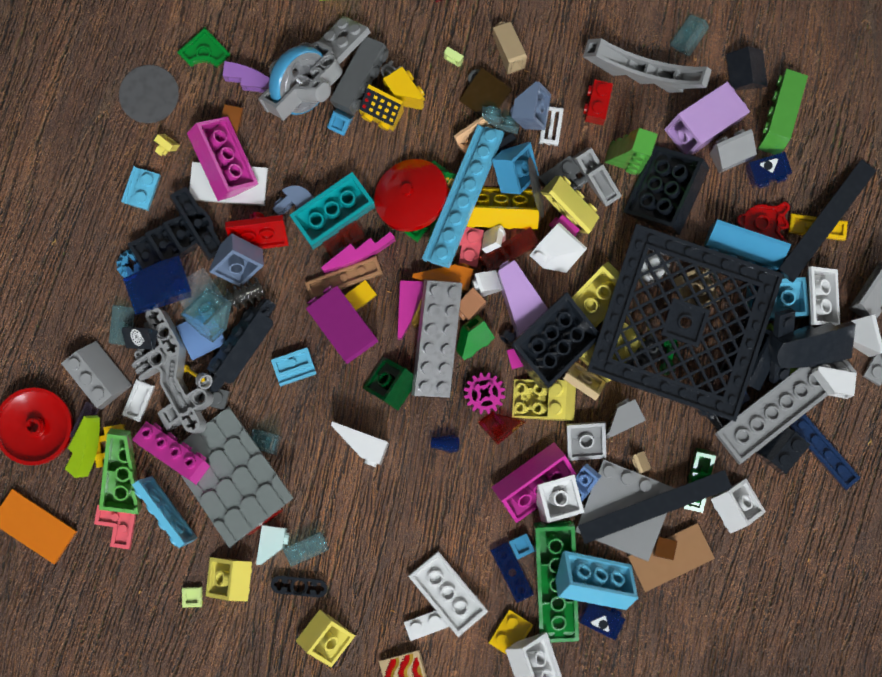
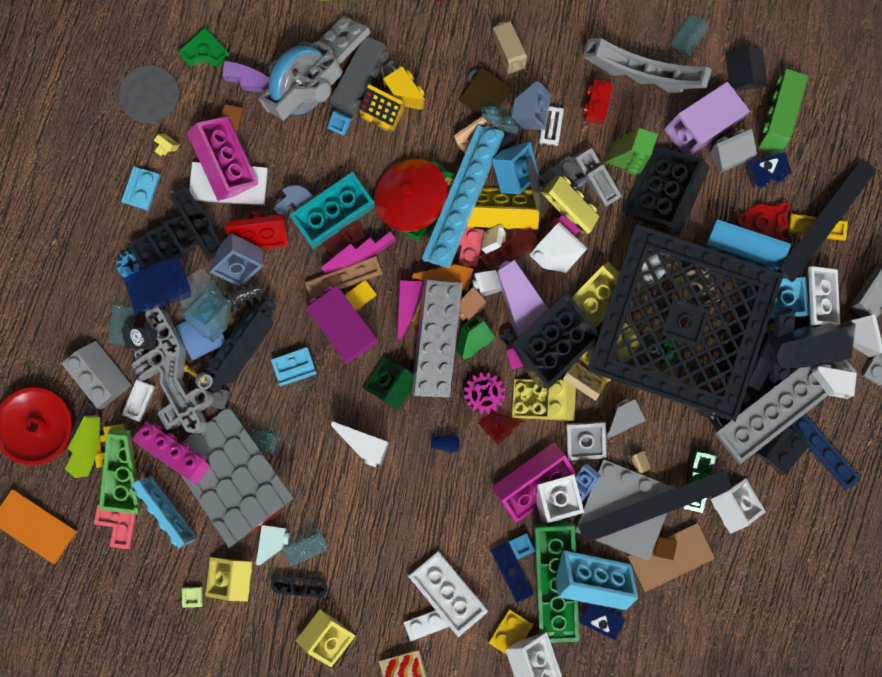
yellowish green tile [444,47,464,67] -> none

